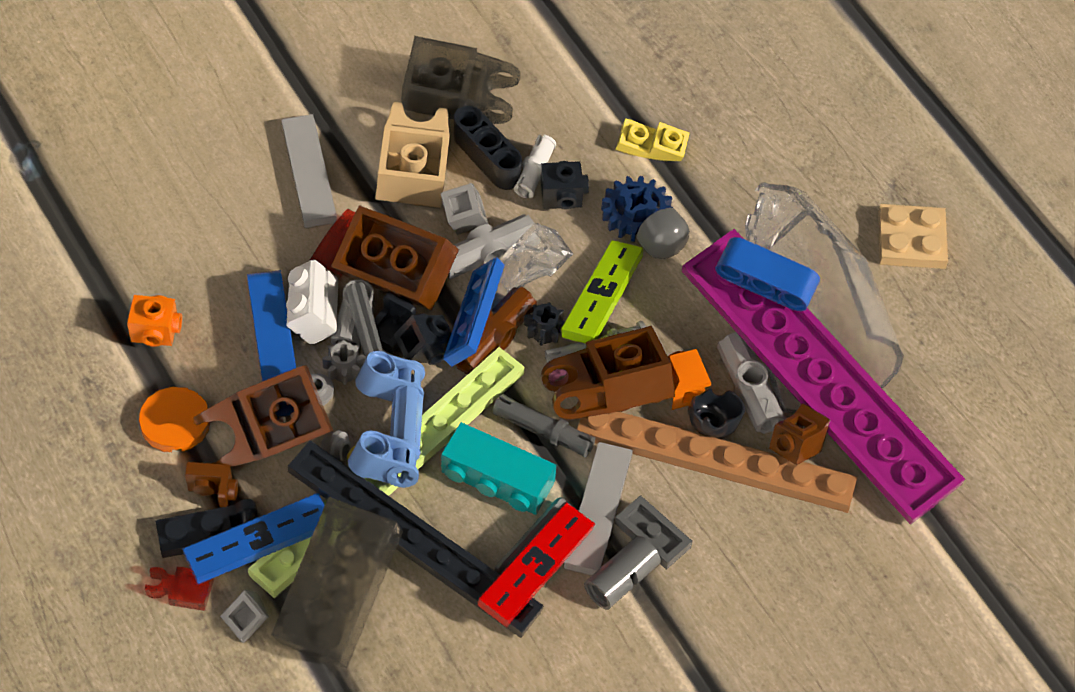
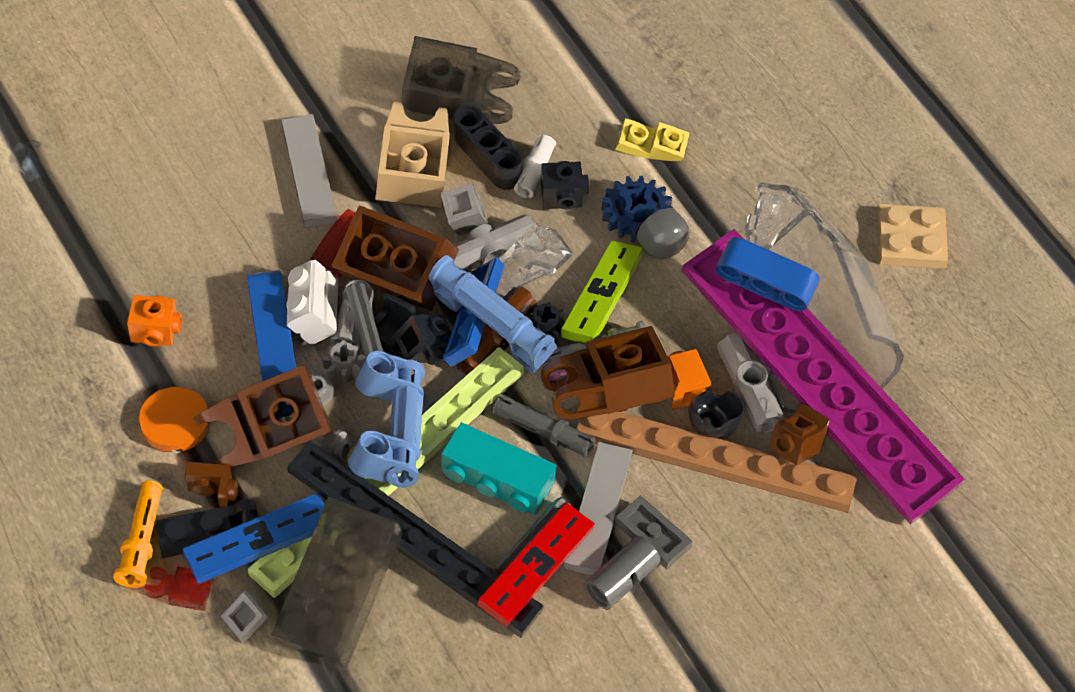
none -> light orange pin [113,481,163,588]
none -> medium blue piece [429,255,557,374]

